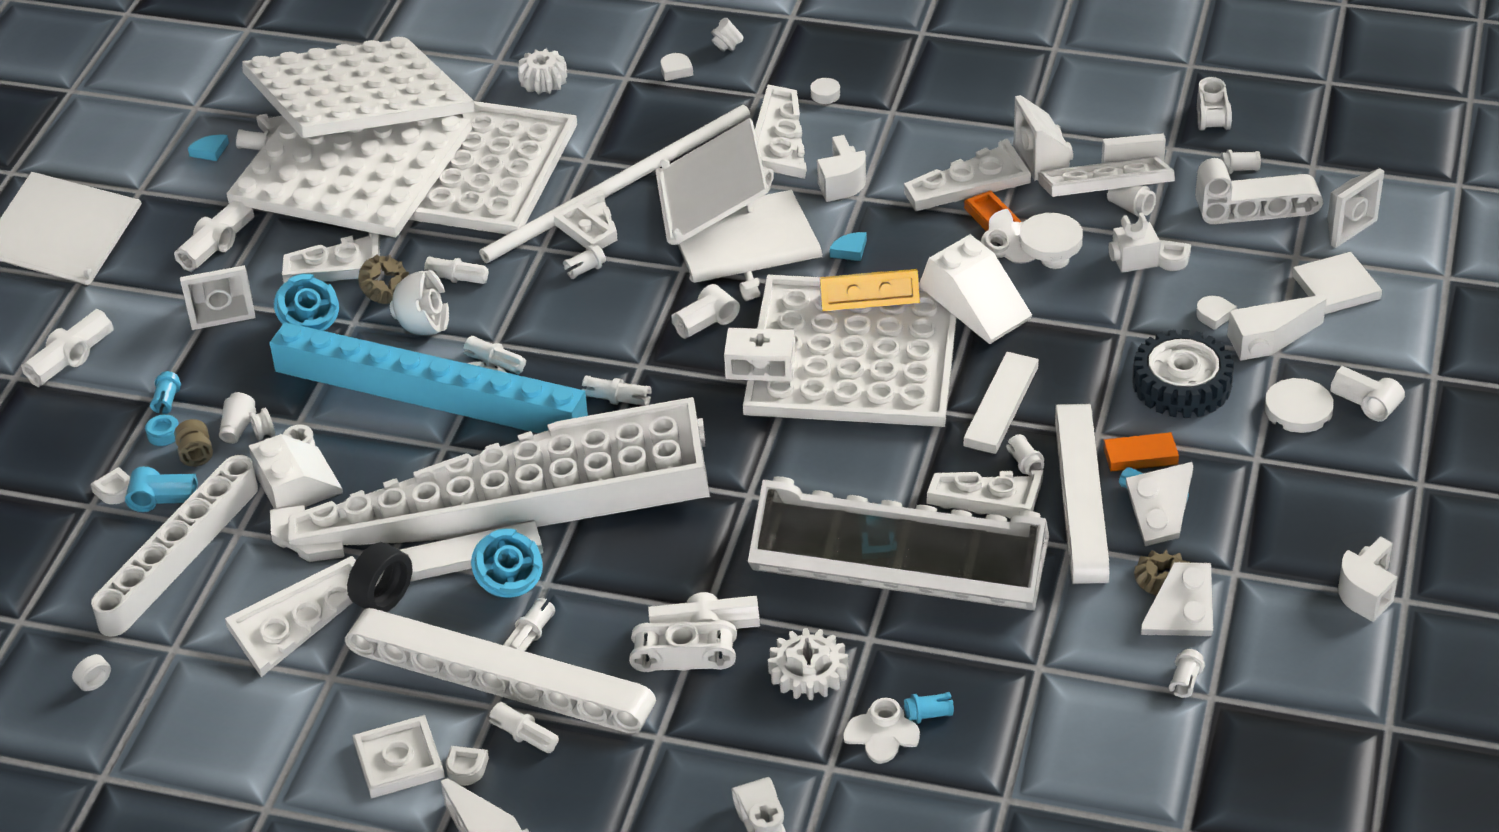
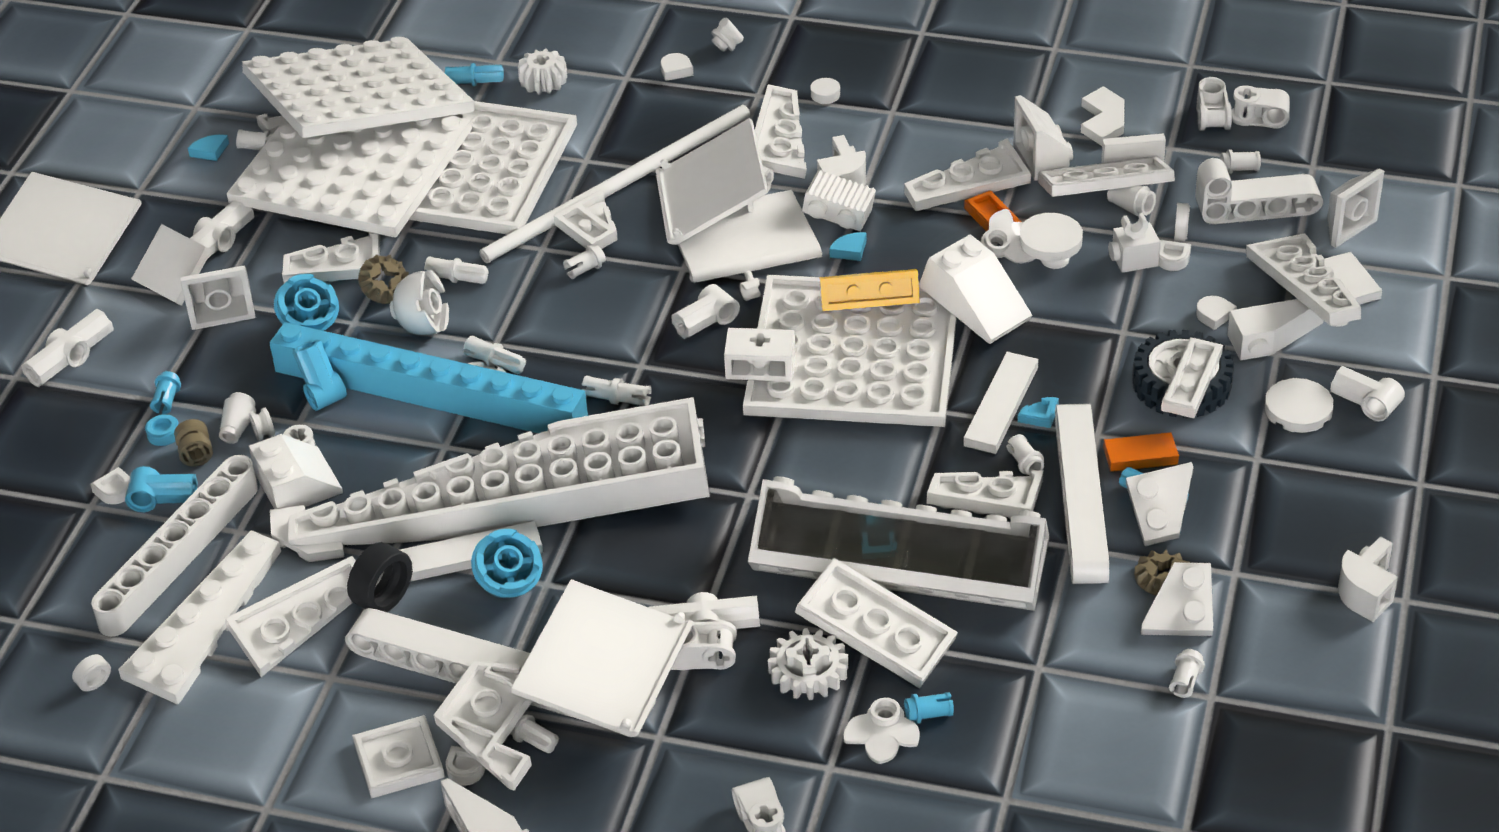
white axle [503,598,555,651] -> none
none -> white wing [118,530,281,704]
none -> white tile [131,224,212,306]
none -> medium azure piece [292,340,347,411]
none -> white wing [434,661,533,791]
none -> medium azure axle [445,63,504,86]
none -> white container [511,579,694,737]
none -> white tile [795,558,958,688]
none -> white brick [802,170,876,232]
none -> medium azure tile [1018,397,1059,428]
none -> white tile [1081,86,1124,146]
none -> white tile [1161,337,1223,418]
none -> white tile [1174,203,1190,241]
none -> white piece [1231,86,1290,129]
none -> white wing [1246,233,1361,327]

